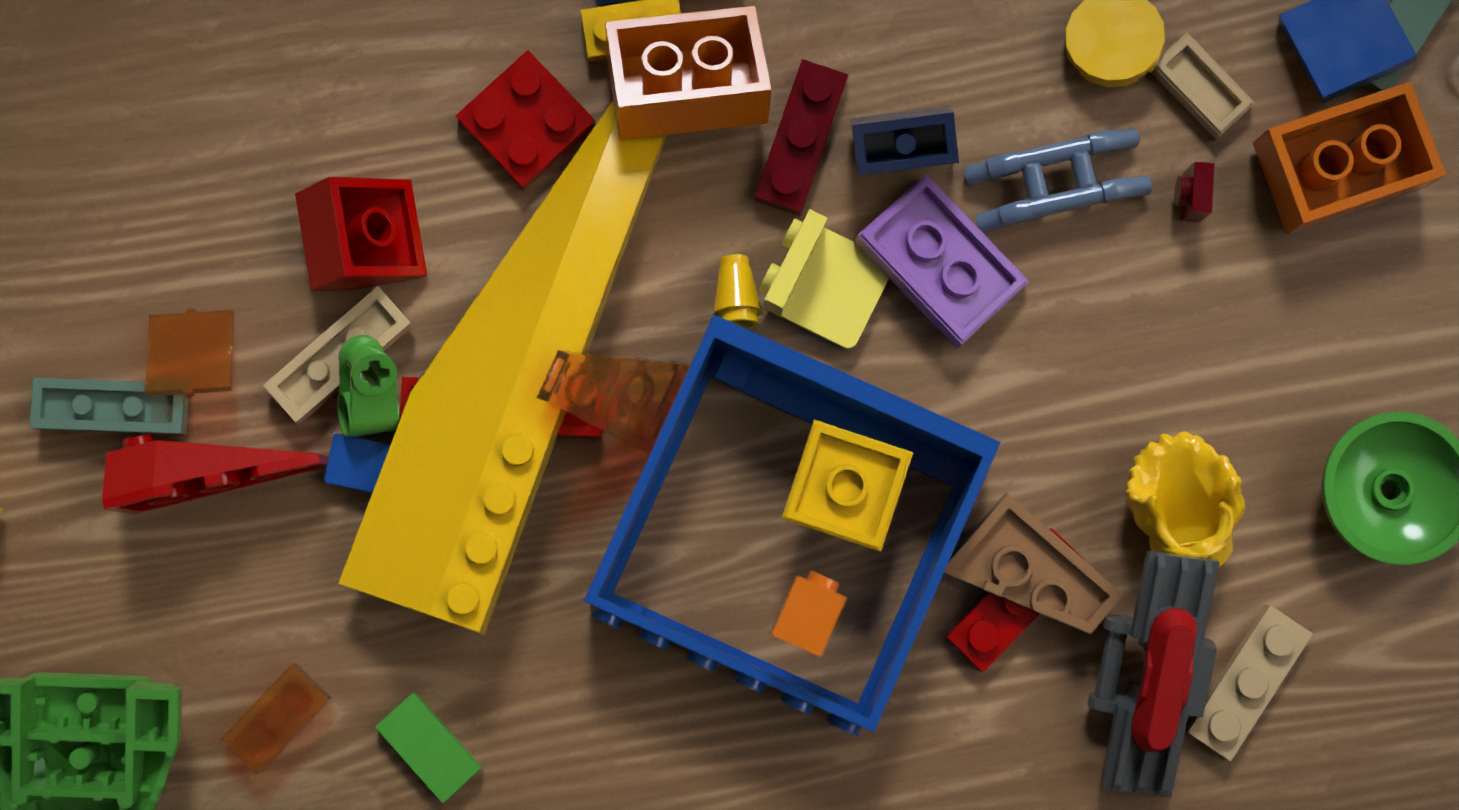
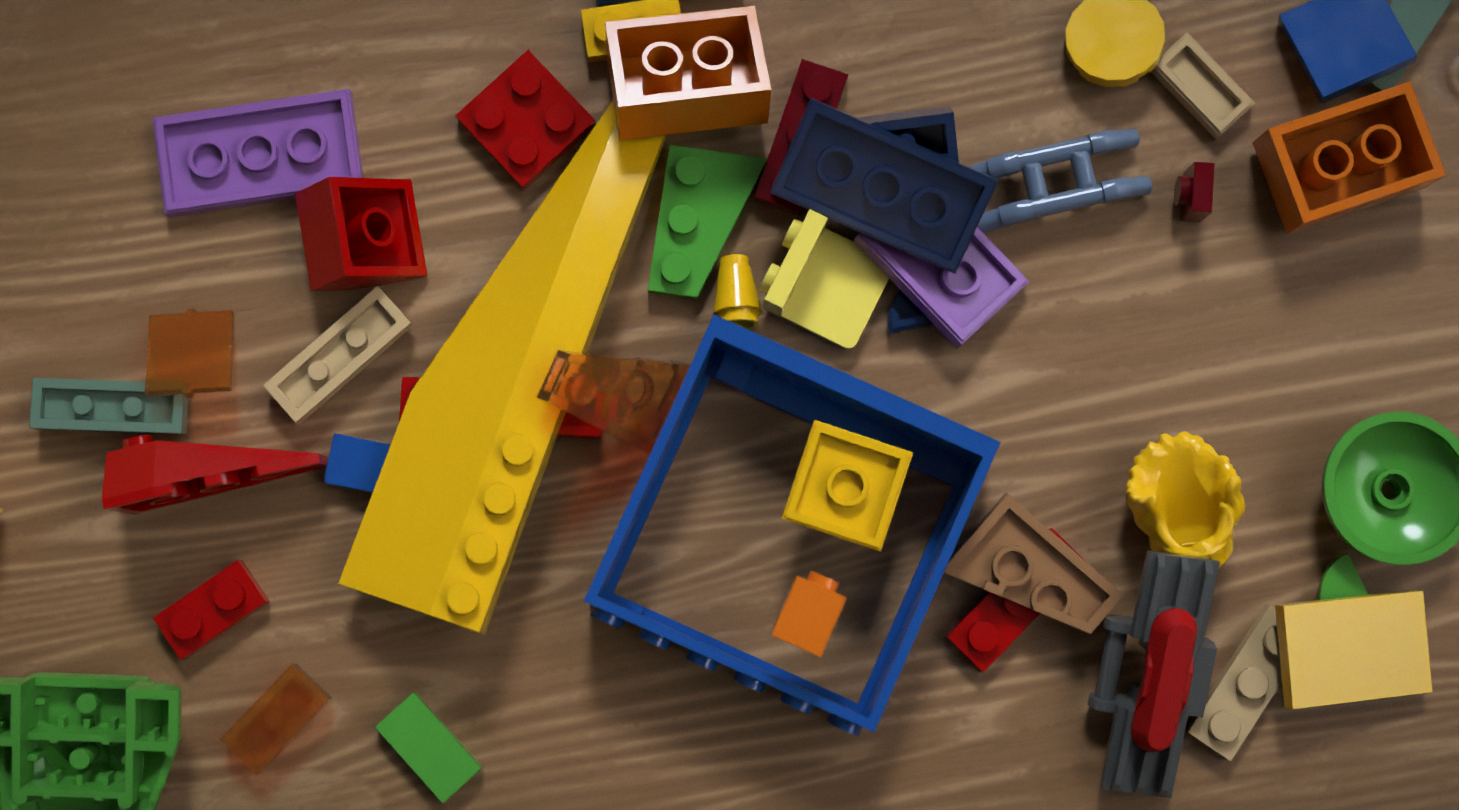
bright green piece [337,335,399,438] -> none
none -> medium lavender tile [153,89,364,218]
none -> red plate [153,560,270,660]
none -> bright green wing [648,145,767,300]
none -> dark blue tile [770,98,998,274]
none -> dark blue tile [887,290,934,335]
none -> yellow tile [1275,590,1433,709]
none -> bright green tile [1315,553,1369,600]

